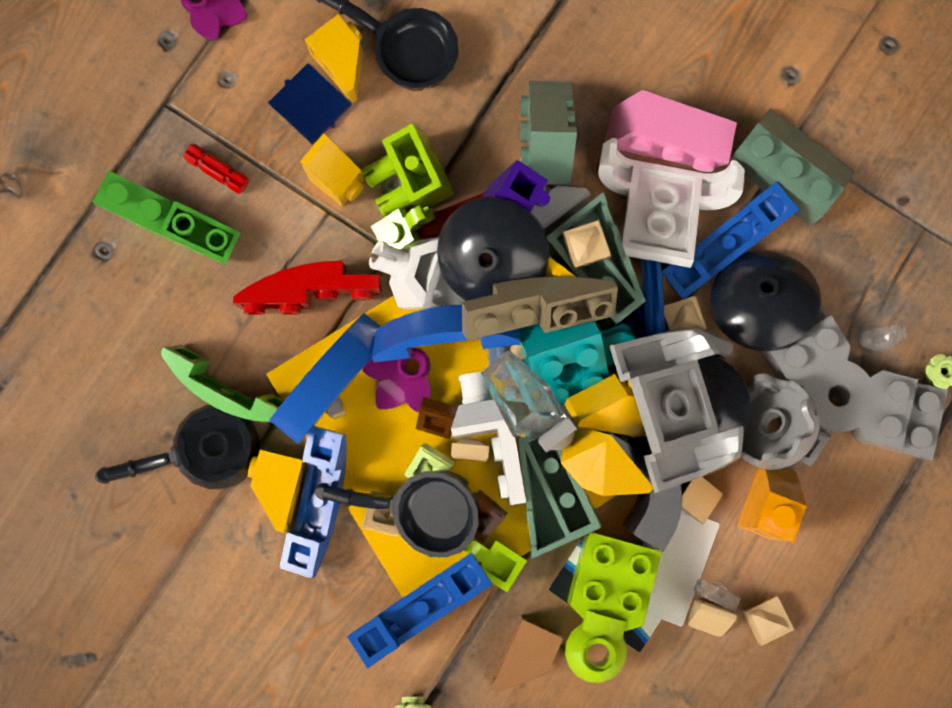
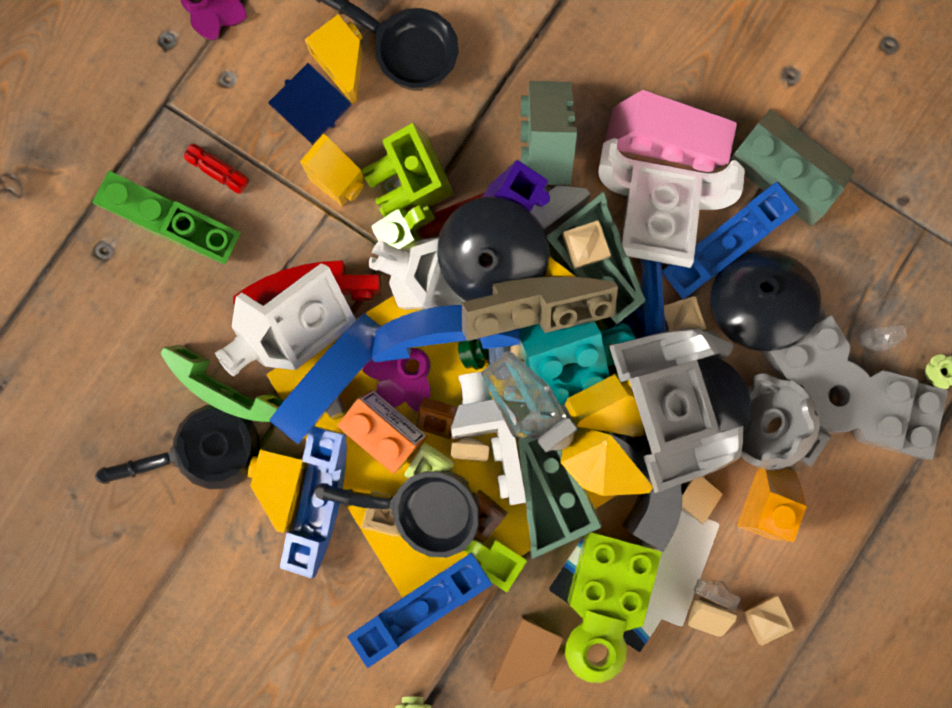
none -> white plate [215,263,356,376]
none -> orange brick [337,390,428,474]
none -> dark green plate [458,339,488,370]

